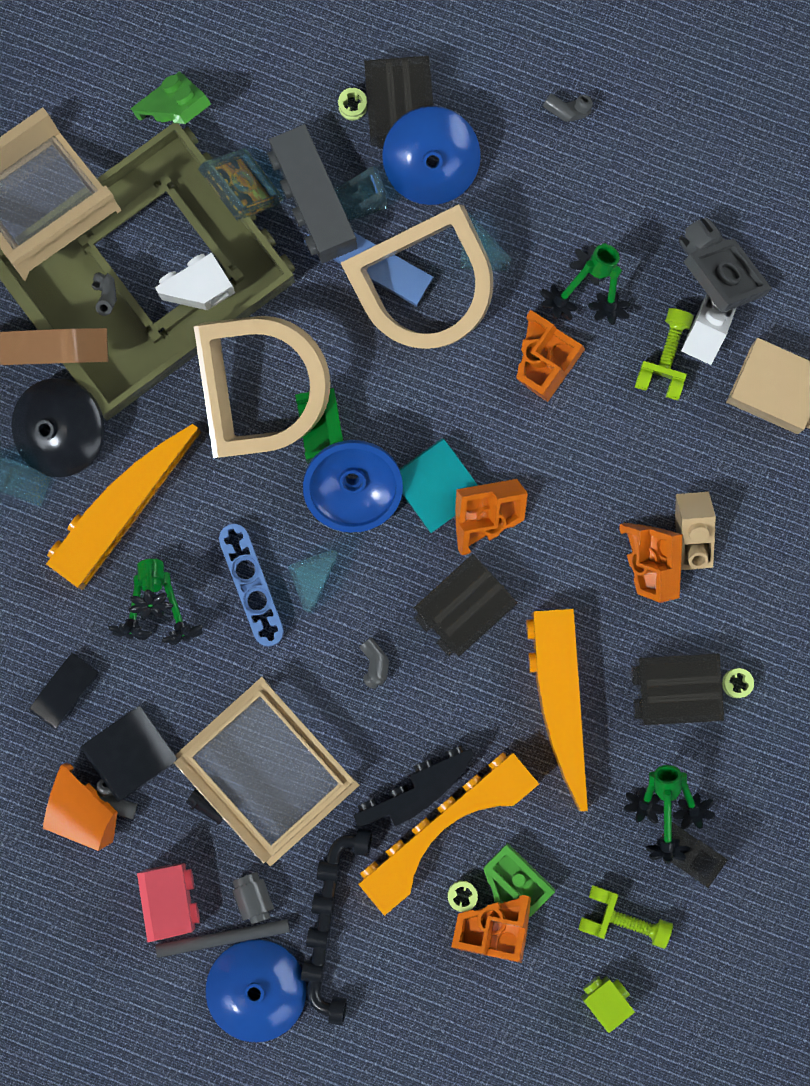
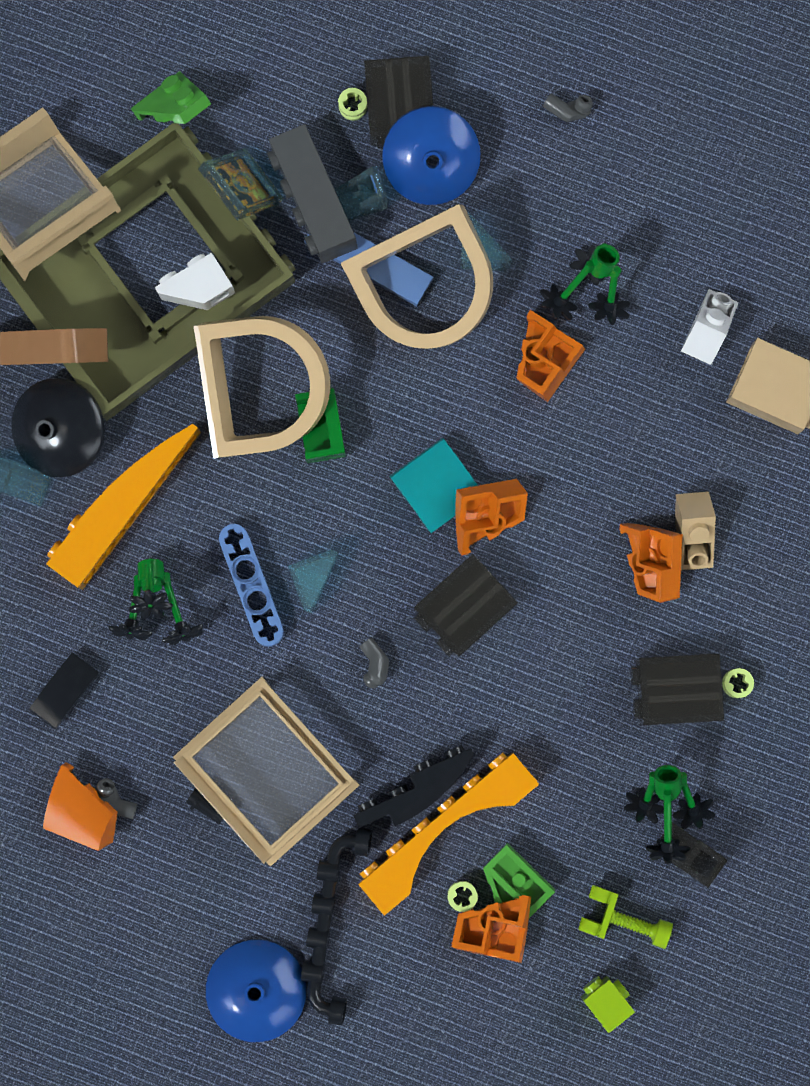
black slope [80,706,177,802] -> none
dark grey arm [92,272,117,316] -> none
coral slope [137,863,200,942] -> none
dark grey bar [155,919,290,958] -> none
dark grey brick [232,872,274,925] -> none
blue dish [303,440,403,532] -> none
light orange slope [526,609,588,811] -> none
lime bar [635,308,694,401] -> none
dark grey plate [679,217,772,313] -> none

